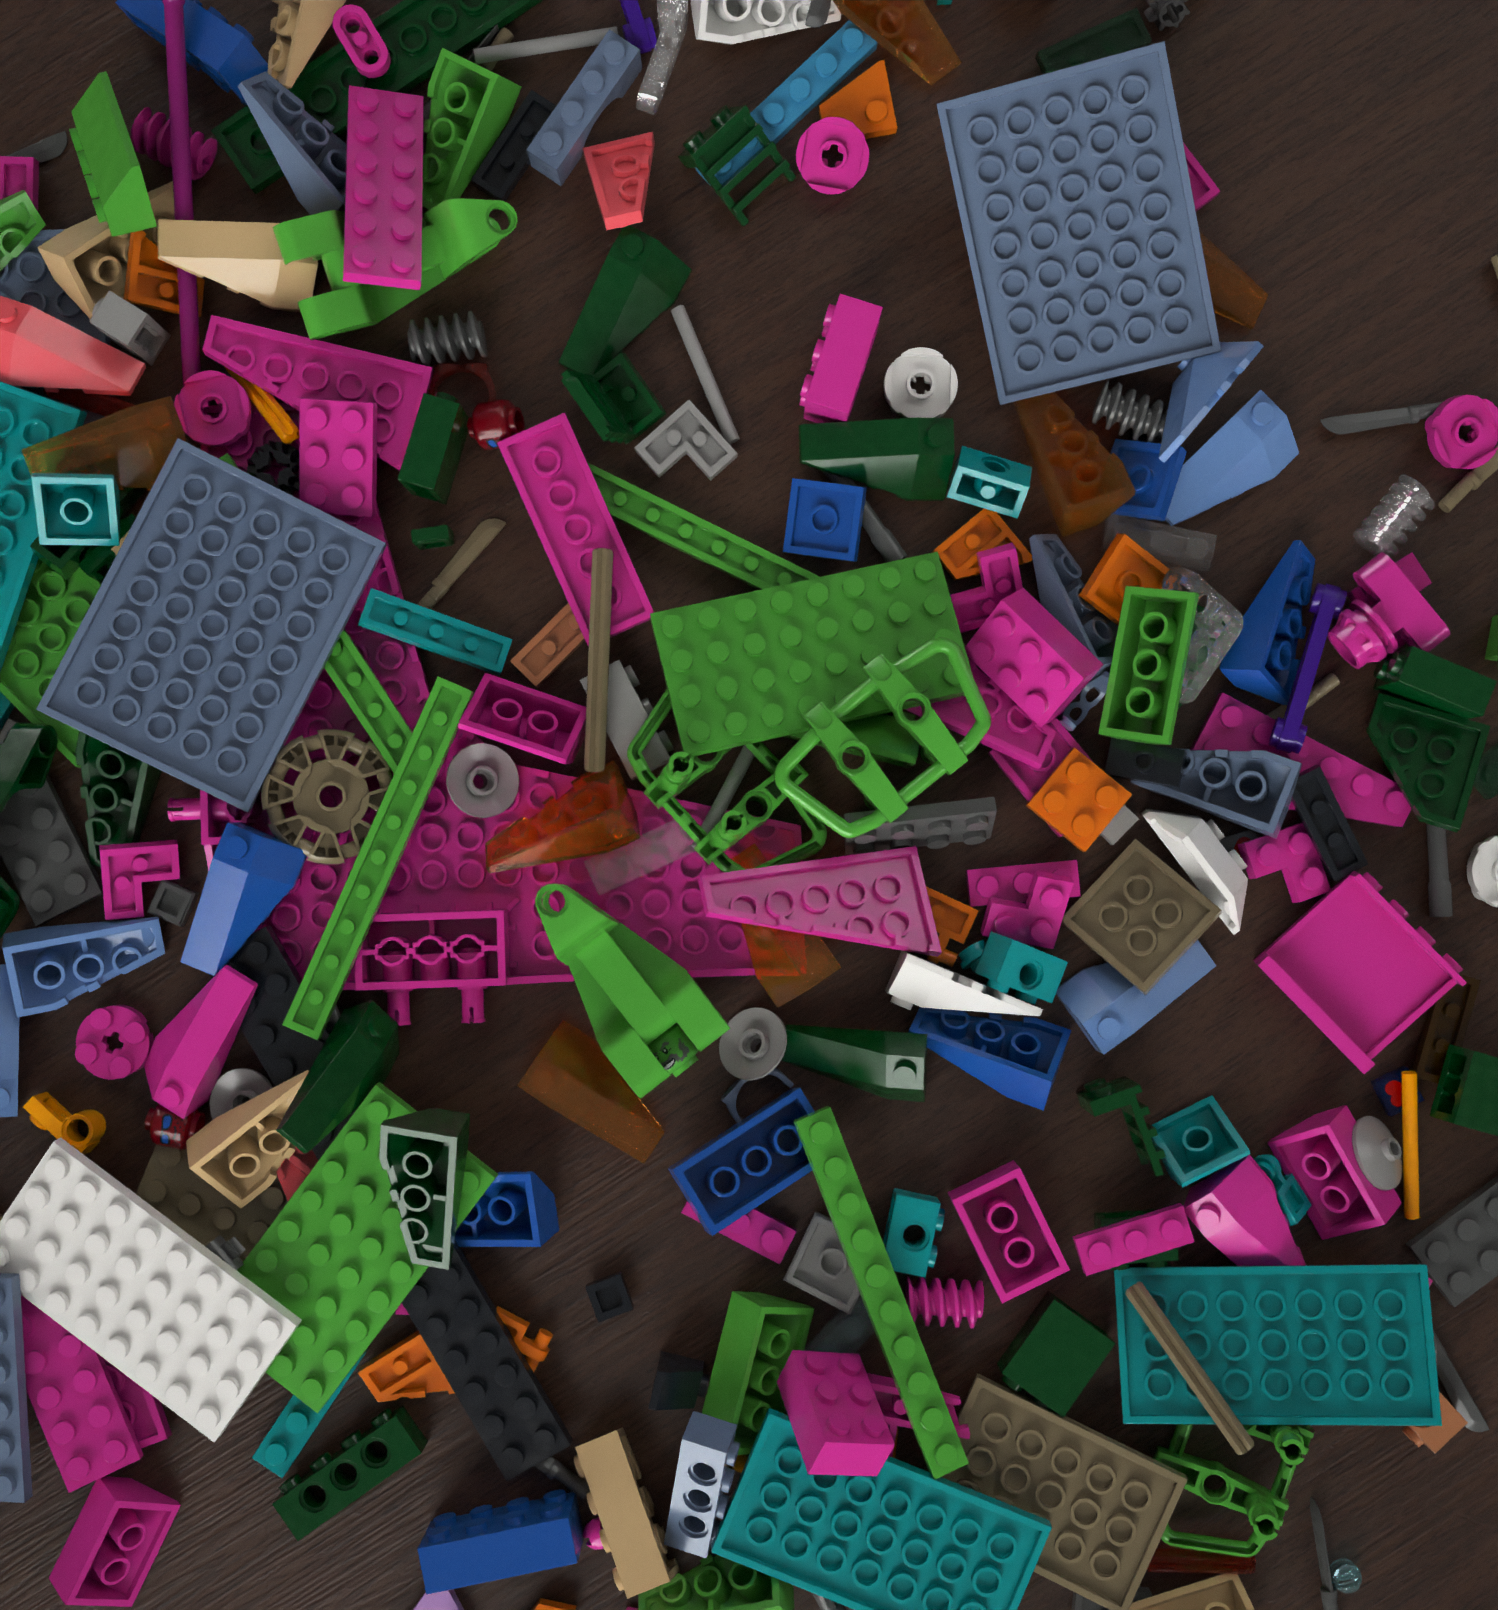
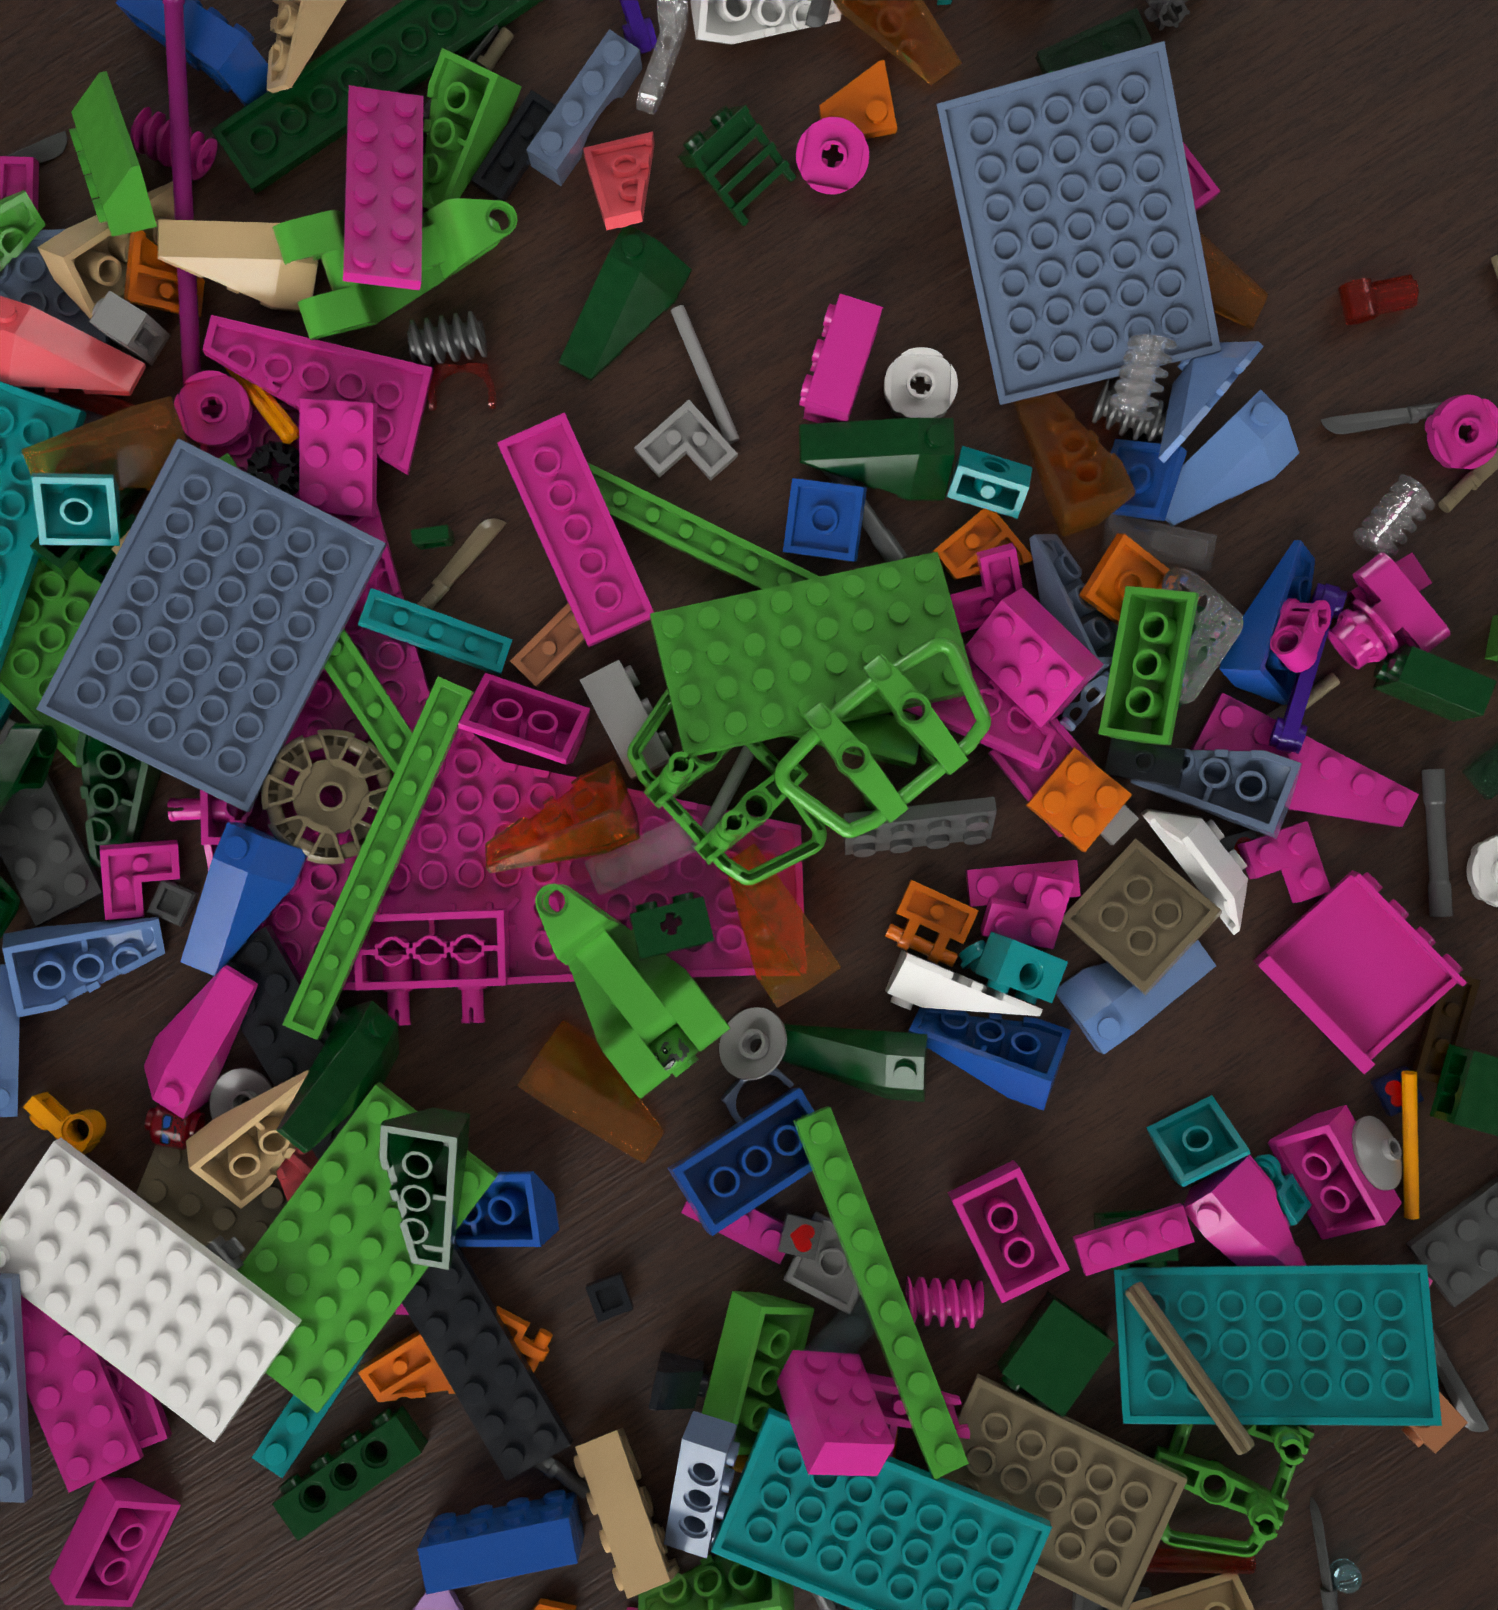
dark pink plate [75,1005,154,1080] -> none
sand blue wedge [238,71,347,215] -> none
dark pink plate [332,4,391,78] -> none
dark green brick [398,392,469,505] -> none
light grey dish [446,743,519,818] -> none
dark red head [467,399,525,450] -> none
light grey bar [473,26,618,64] -> none
dark green plate [561,353,667,445] -> none
dark pink hinge [583,1517,604,1550] -> none
dark tan axle [584,548,613,772] -> none
dark azure plate [695,17,878,186] -> none
dark pink wing [698,846,942,957] -> none
teal brick [883,1188,945,1278] -> none
dark green plate [1076,1076,1166,1177] -> none
black plate [1291,765,1368,881] -> none
dark green plate [1366,693,1491,833] -> none
none -> dark green brick [629,892,714,960]
none -> dark grey tile [777,1213,824,1260]
none -> clear piece [1110,334,1177,420]
none -> dark pink piece [1270,598,1331,673]
none -> clear red piece [1338,274,1419,325]

